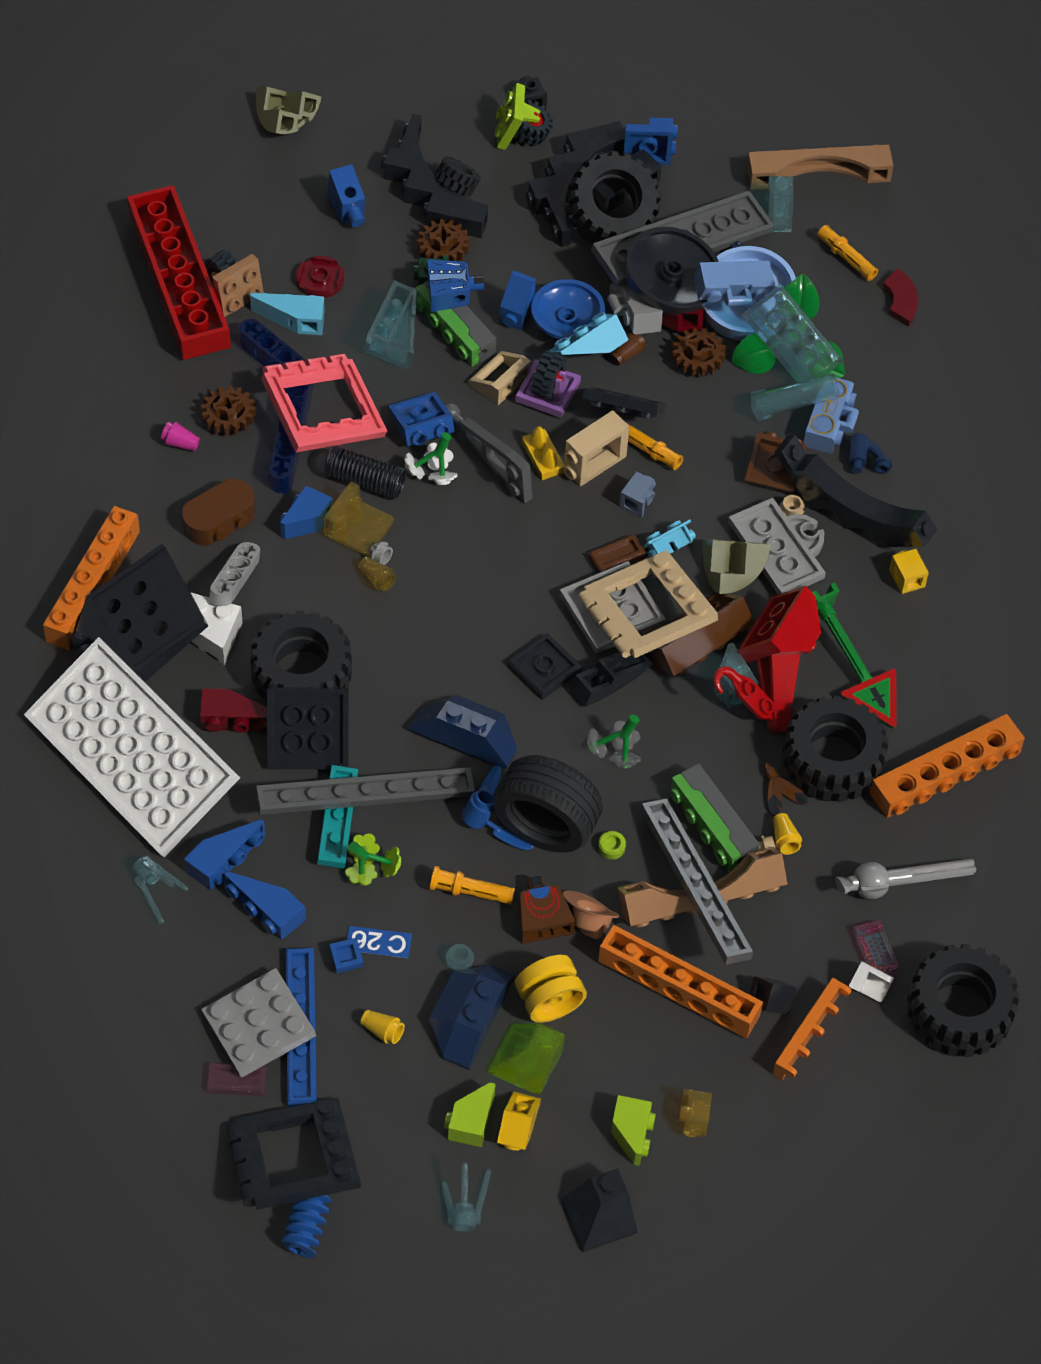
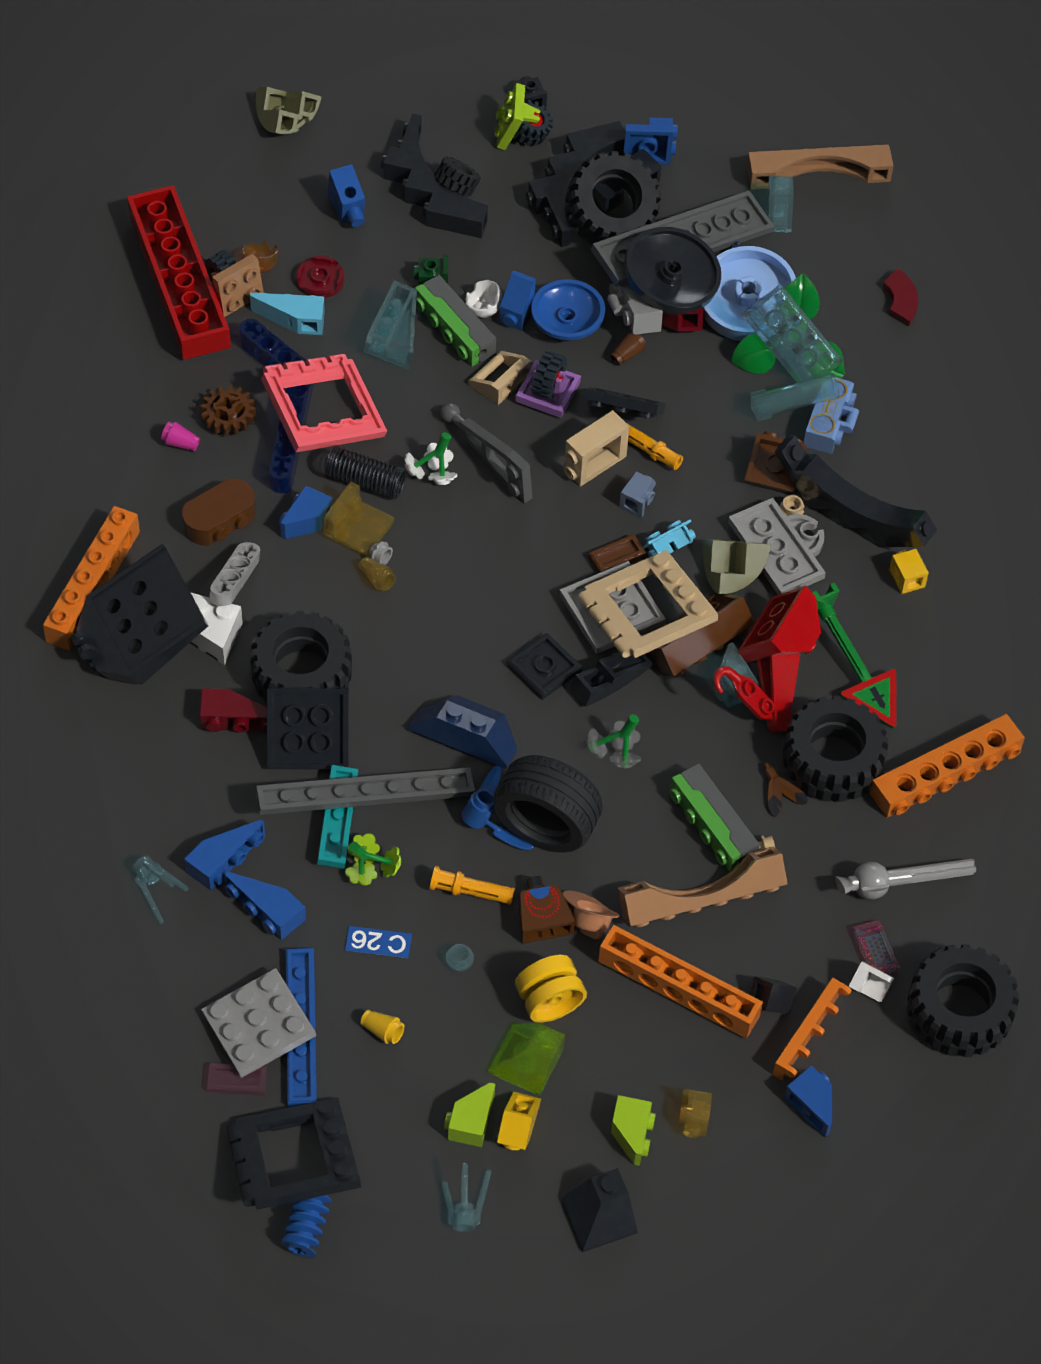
white plate [24,637,240,857] -> none
blue plate [330,938,364,973] -> none
blue plate [388,392,455,446] -> none
reddish brown gear [417,219,470,261] -> none
blue torso [427,259,484,312] -> none
dark blue wedge [429,964,515,1070] -> none
yellow tile [522,426,565,480] -> none
medium azure slope [549,312,628,355] -> none
lime tile [598,831,626,860] -> none
dark grey plate [641,799,753,965] -> none
reddish brown gear [672,328,726,377] -> none
medium blue piece [693,260,775,306] -> none
yellow cone [773,813,802,855] -> none
light orange pin [817,225,879,281] -> none
dark blue plant [849,433,892,474] -> none
none -> clear orange hair [241,241,279,273]
none -> white hair [465,280,502,318]
none -> blue slope [785,1065,832,1137]

